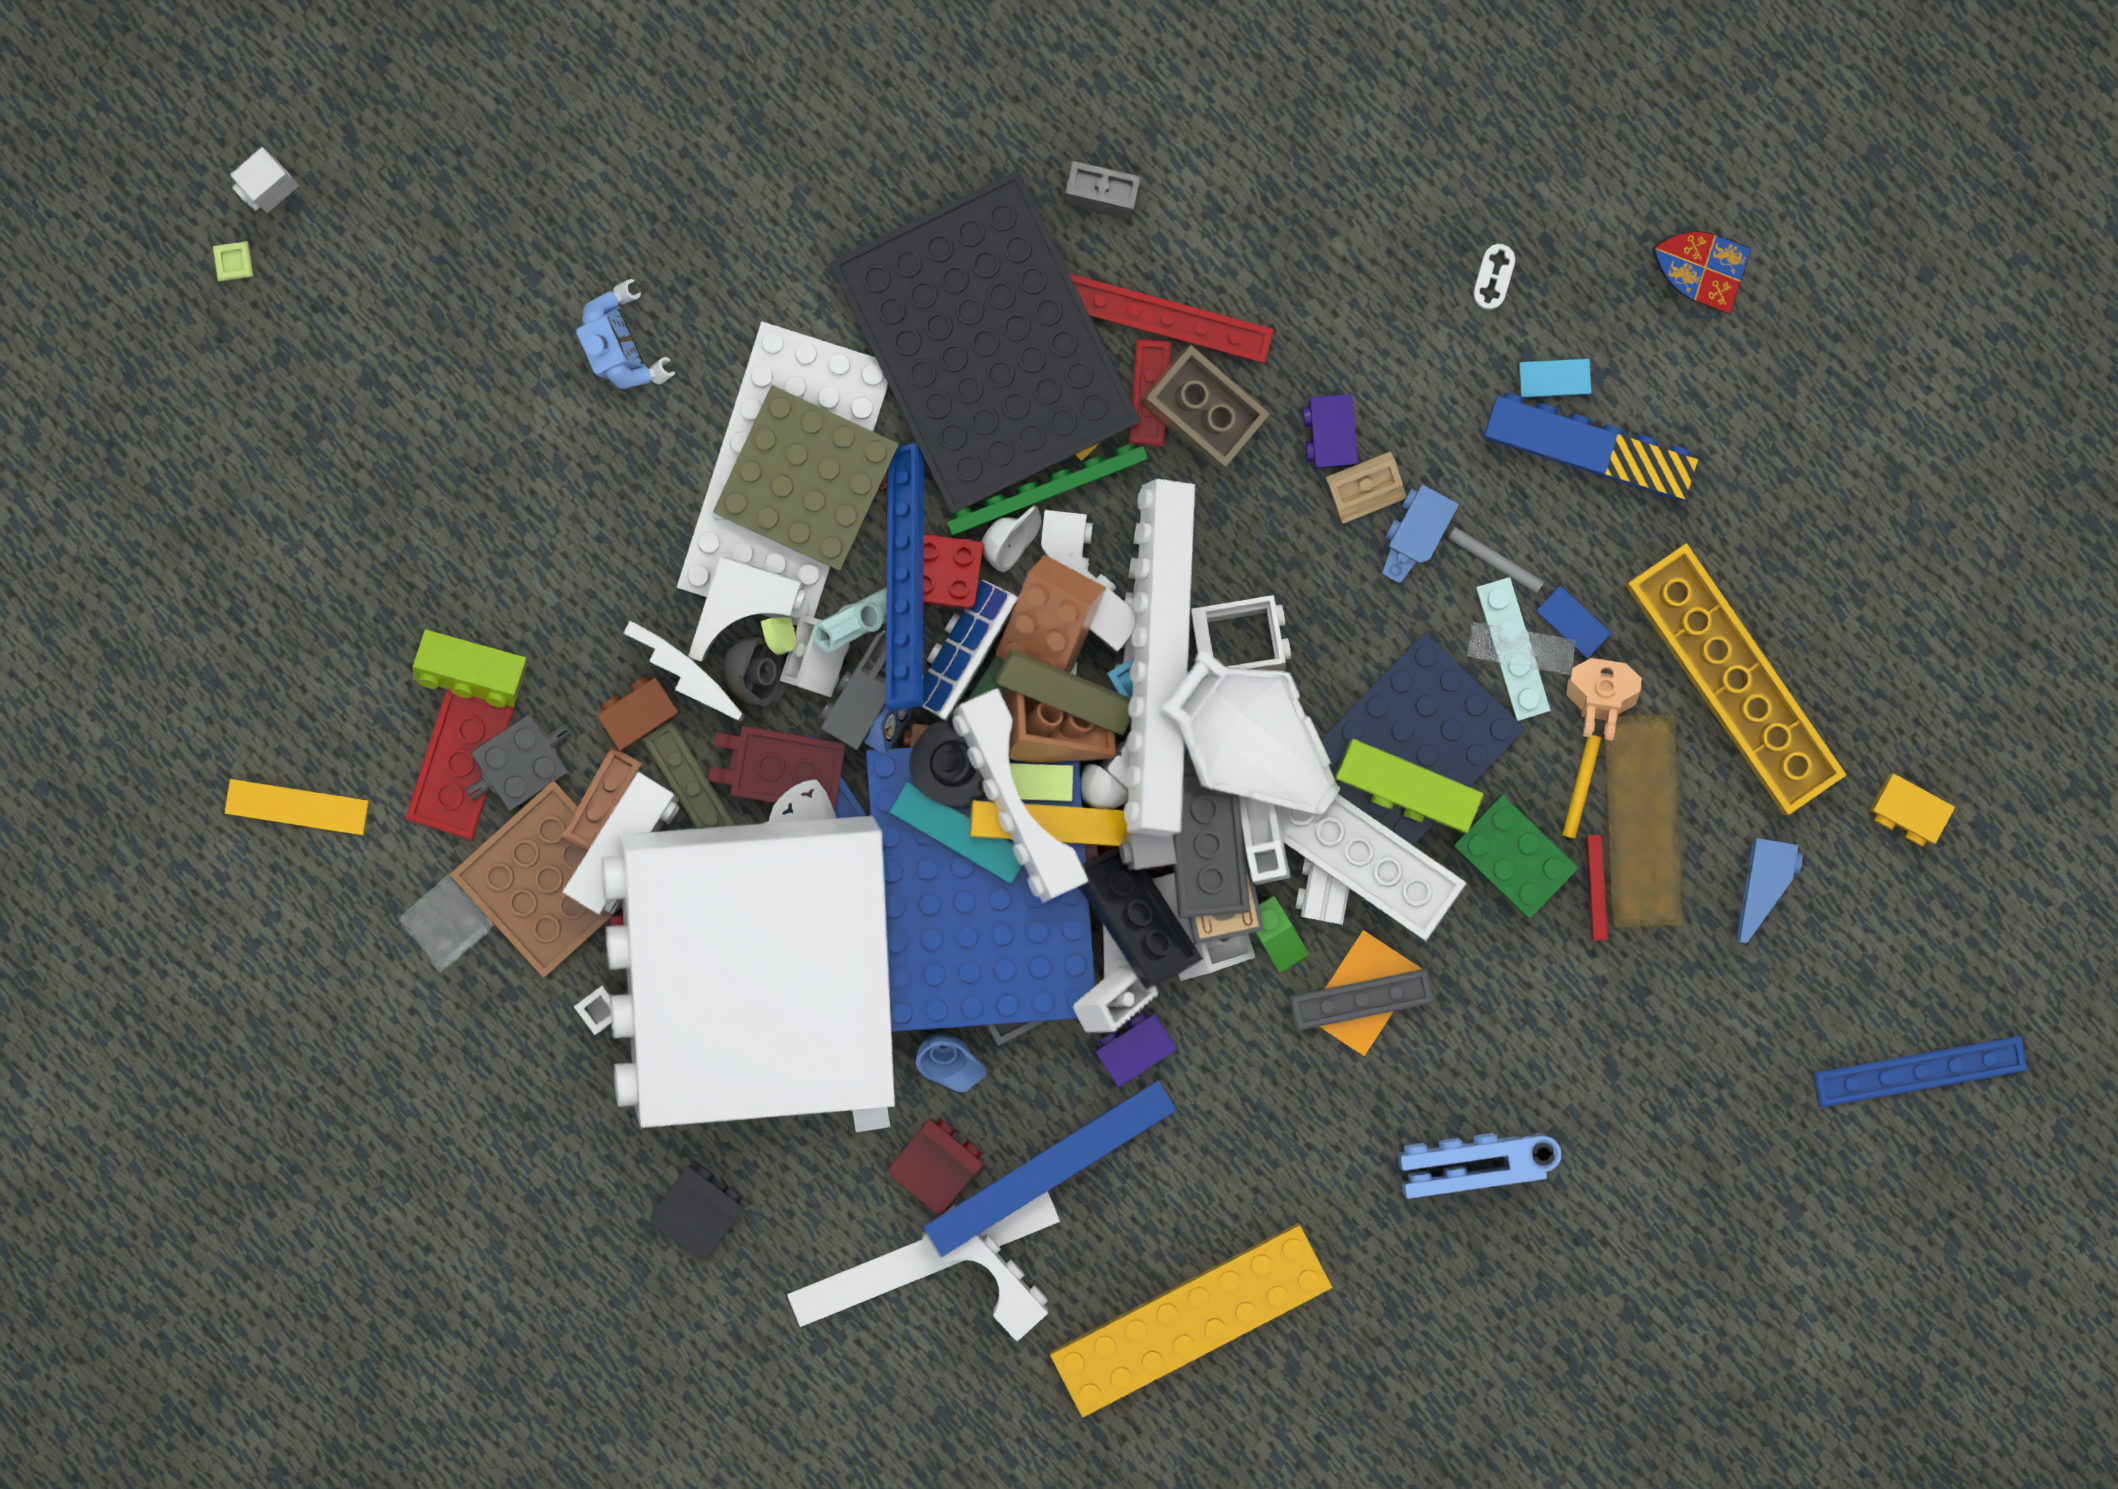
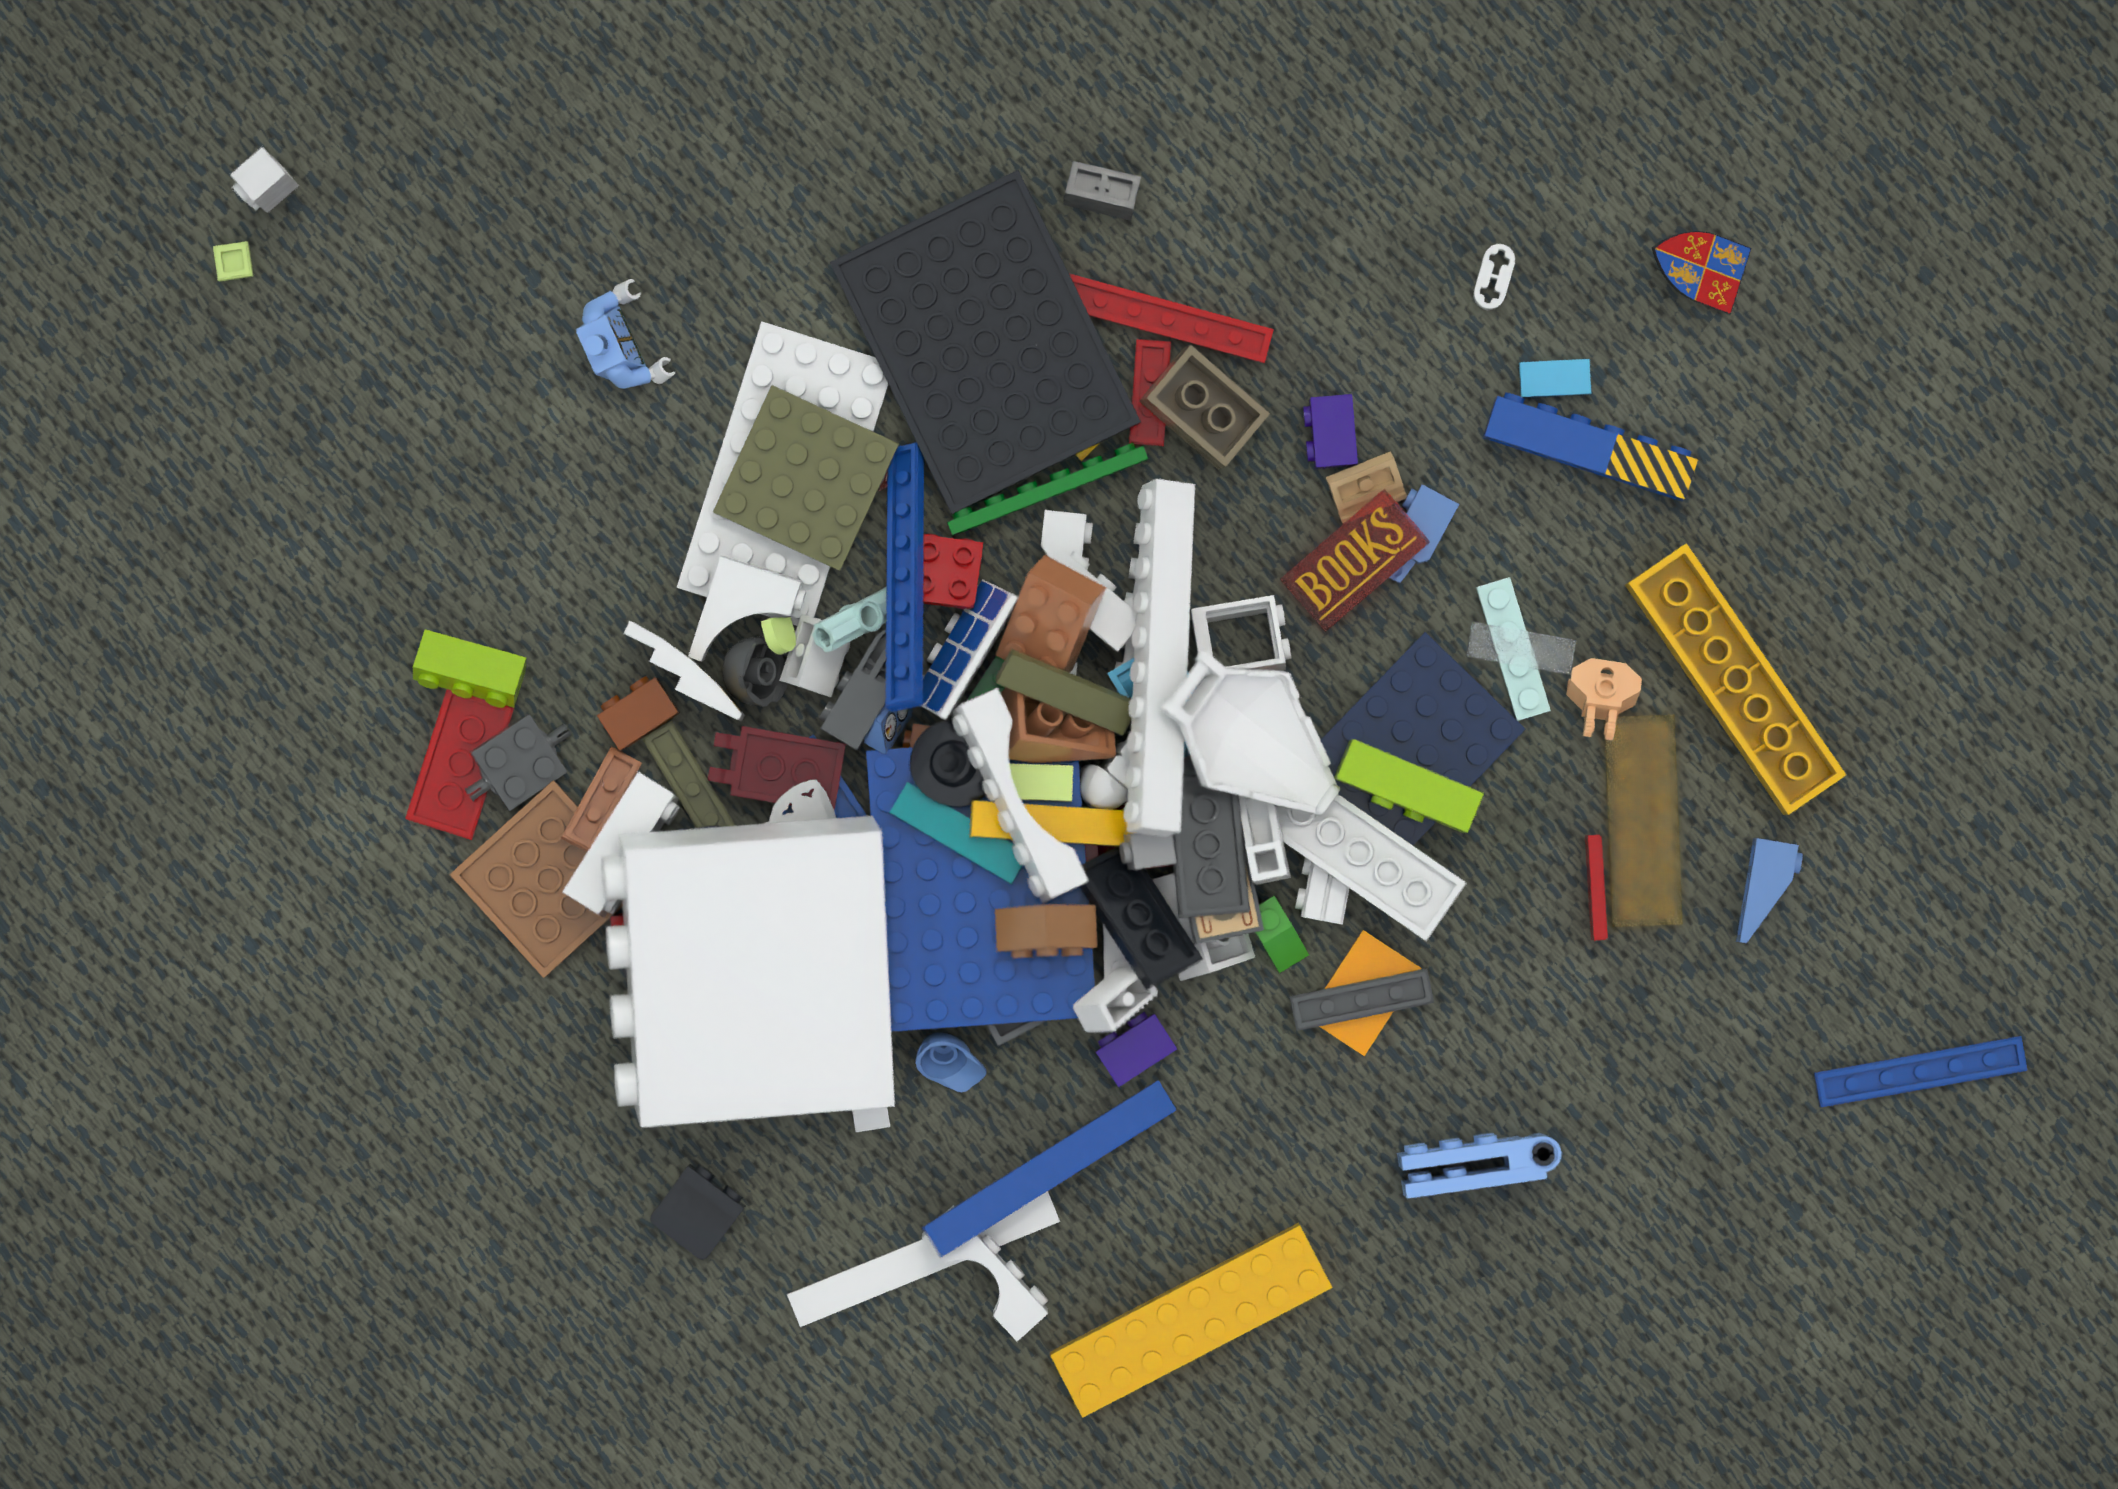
yellow tile [224,779,369,835] -> none
clear bracket [399,875,496,973] -> none
white brick [574,985,613,1035] -> none
dark red bracket [889,1117,984,1214] -> none
white cap [981,504,1042,572] -> none
light grey bar [1448,527,1544,593] -> none
green brick [1451,795,1578,919] -> none
blue tile [1536,586,1611,659] -> none
yellow bar [1562,735,1602,839] -> none
yellow brick [1869,774,1955,847] -> none
none -> medium nougat brick [995,905,1097,958]
none -> clear red tile [1280,489,1430,632]

